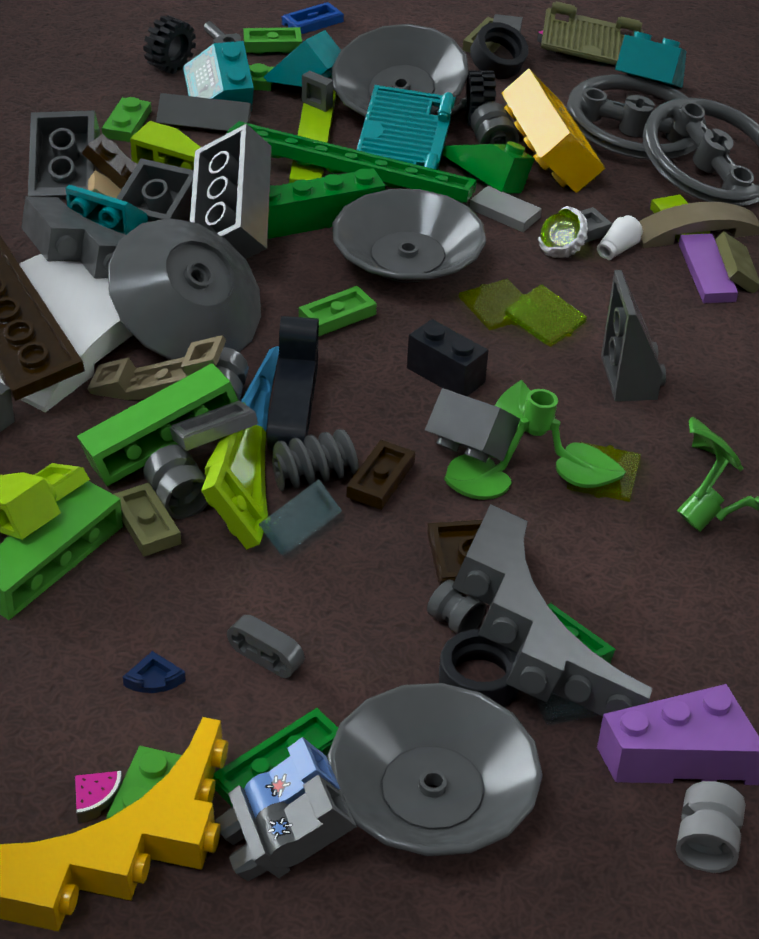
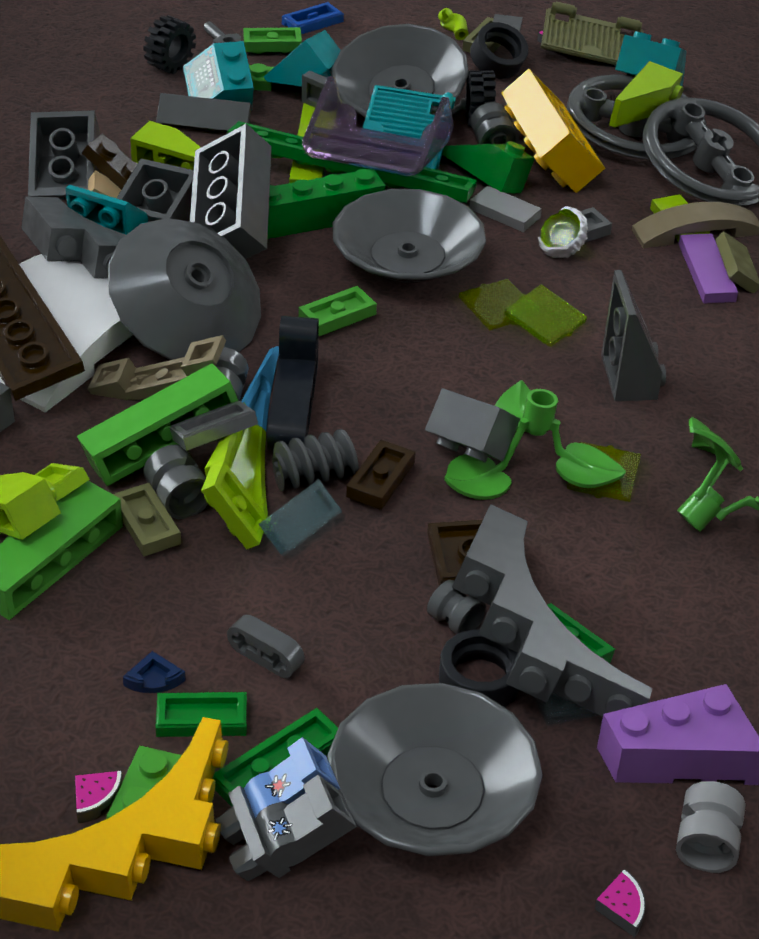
bright green plate [102,97,152,142] -> none
black brick [407,319,489,396] -> none
white cone [597,215,643,260] -> none
none -> green tile [155,692,247,737]
none -> clear purple windscreen [302,76,454,176]
none -> lime arm [438,8,469,40]
none -> tile [595,869,646,937]
none -> lime slope [609,61,683,128]

